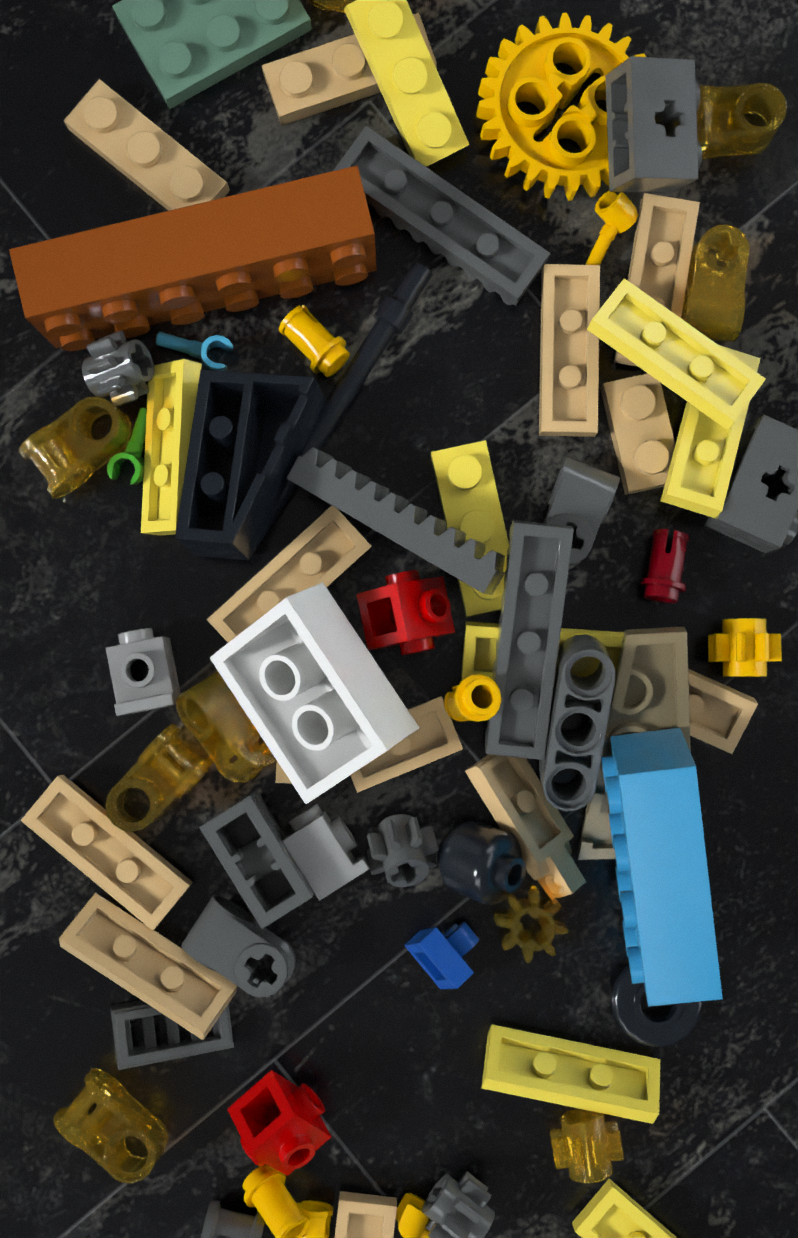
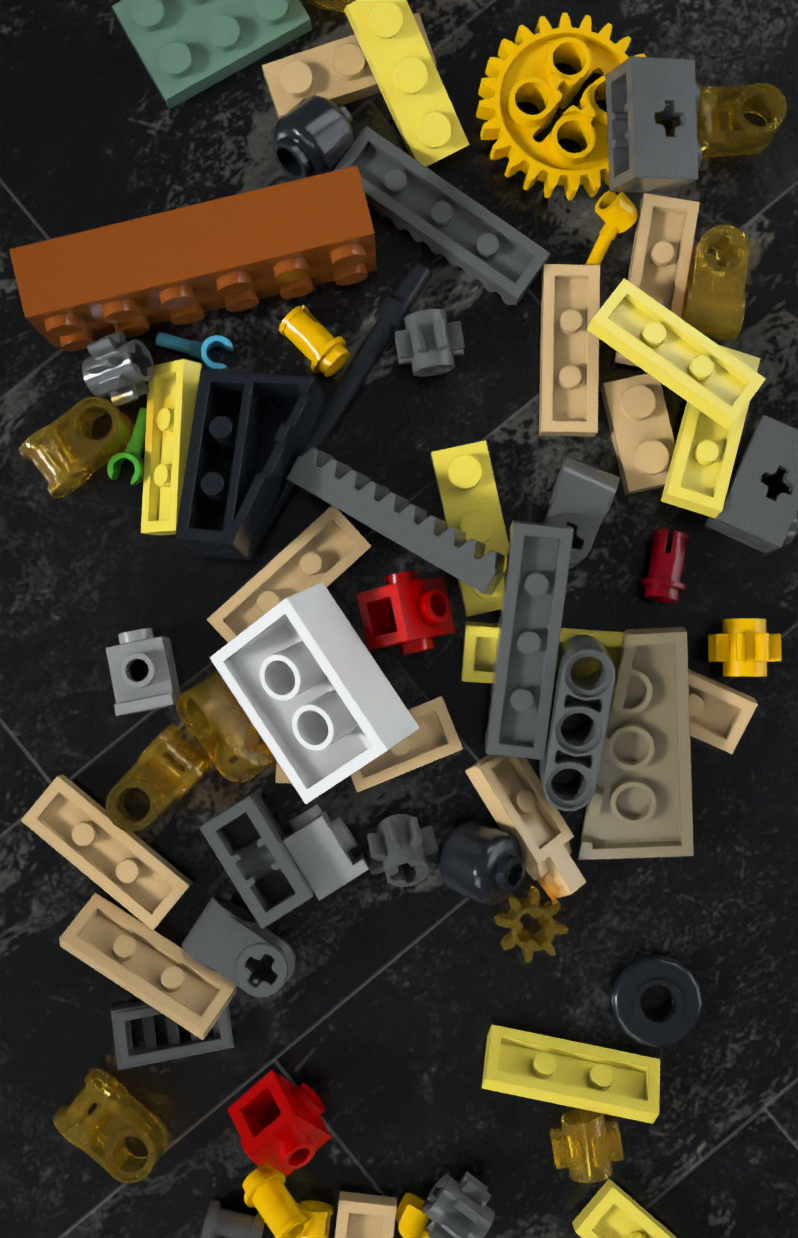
tan plate [64,79,230,211] -> none
blue tile [404,922,480,989] -> none
yellow pin [443,674,502,722] -> none
dark azure brick [601,728,723,1007] -> none
none -> black head [273,95,356,180]
none -> dark grey gear [395,309,465,377]

